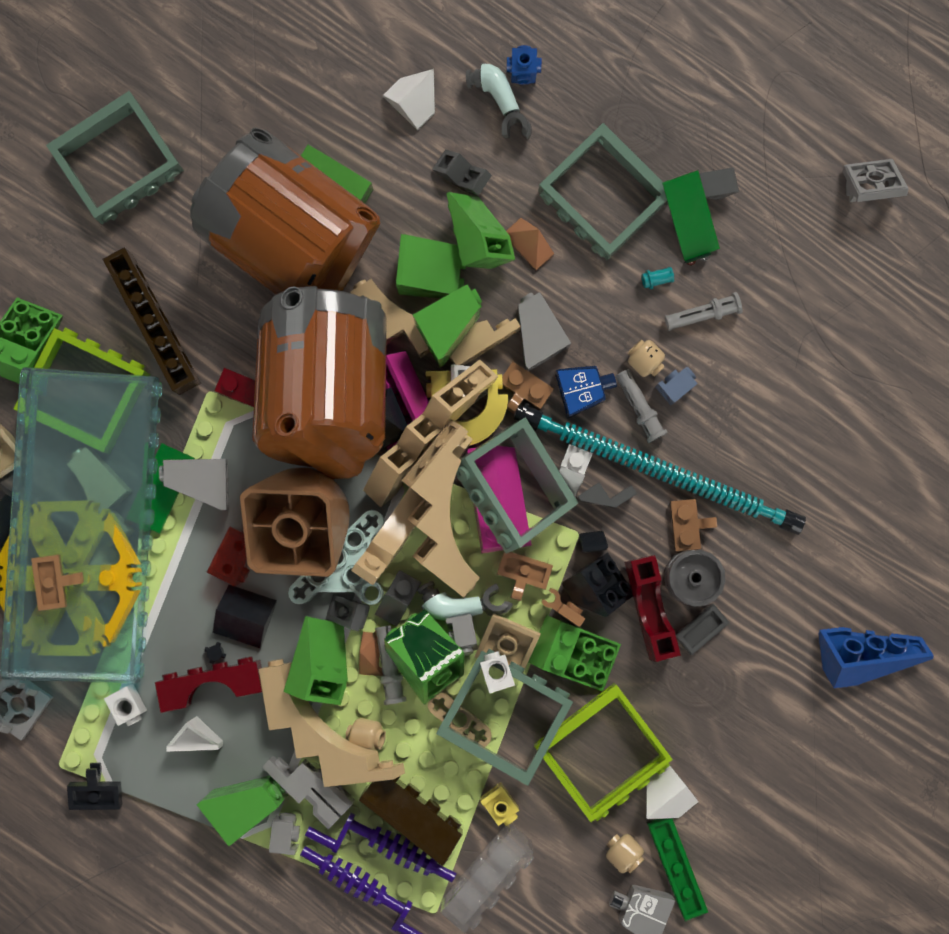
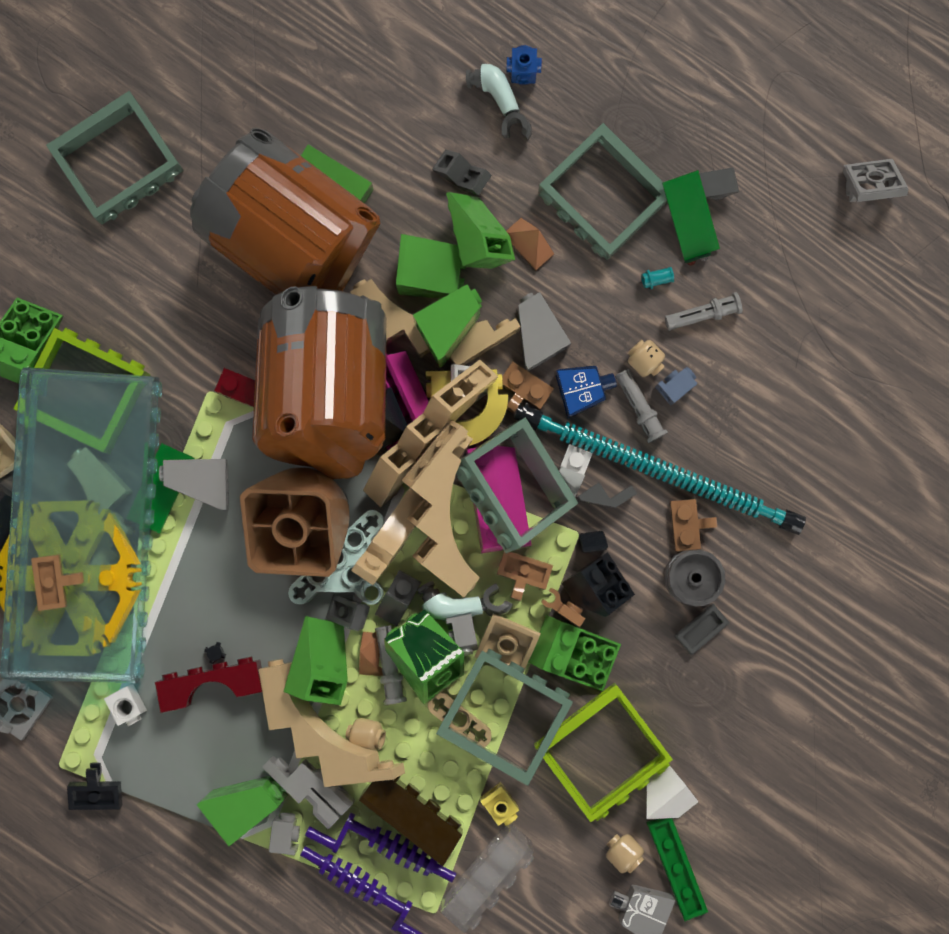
dark brown brick [102,247,201,395] -> none
white slope [166,716,223,752] -> none
clear red brick [207,526,250,586] -> none
black slope [212,584,277,649] -> none
white slope [383,69,435,130] -> none
white brick [480,651,515,693] -> none
dark red arch [624,555,681,662] -> none
blue wedge [818,627,934,688] -> none

